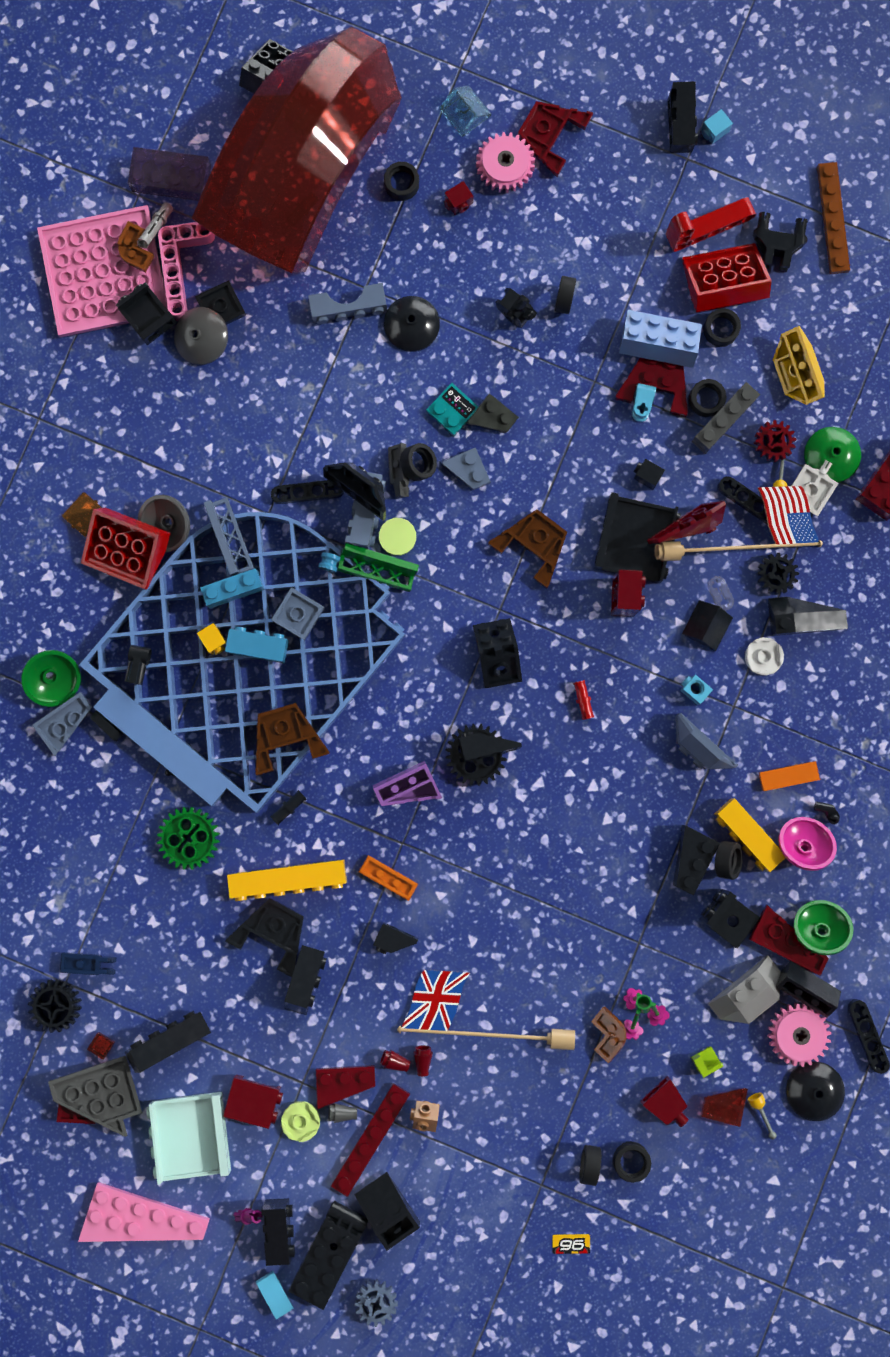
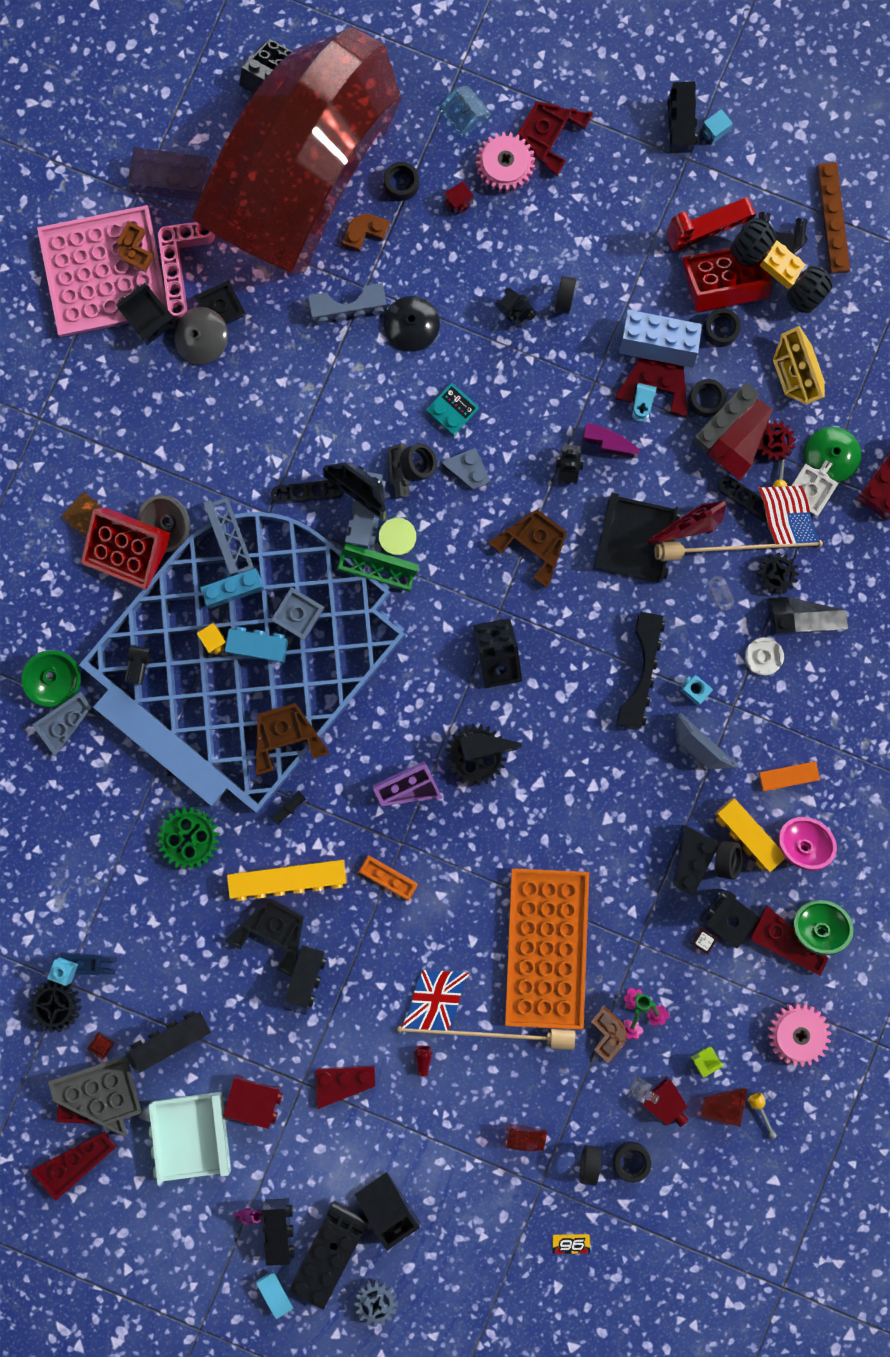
bright pink wing [78,1182,210,1242] -> none
black beam [90,710,123,742] -> none
light grey pin [137,202,173,249] -> none
yellowish green tile [281,1101,320,1142] -> none
dark azure wheel [318,552,341,573] -> none
dark grey cone [328,1103,357,1123] -> none
dark red plate [331,1083,410,1197] -> none
black slope [373,922,419,954] -> none
dark red cone [380,1050,411,1072] -> none
medium nougat brick [410,1101,440,1132] -> none
pearl dark grey wing [466,393,519,433] -> none
red pin [573,680,594,720] -> none
dark red brick [611,570,646,617] -> none
black brick [633,459,665,490] -> none
black slope [682,600,733,651] -> none
light grey wedge [707,955,780,1024] -> none
black brick [776,961,841,1018] -> none
black dish [786,1061,845,1121] -> none
black arm [814,801,840,825] -> none
black beam [848,999,890,1074] -> none
none -> dark red wing [30,1131,117,1201]
none -> medium azure brick [47,958,79,986]
none -> dark orange plate [342,214,390,251]
none -> orange plate [505,868,589,1029]
none -> clear red slope [505,1123,547,1151]
none -> black hinge [556,444,584,485]
none -> magenta slope [582,423,640,458]
none -> black arch [616,611,665,730]
none -> clear plate [628,1076,659,1104]
none -> tile [690,927,718,955]
none -> dark red wedge [707,398,773,481]
none -> black plate [730,218,833,313]

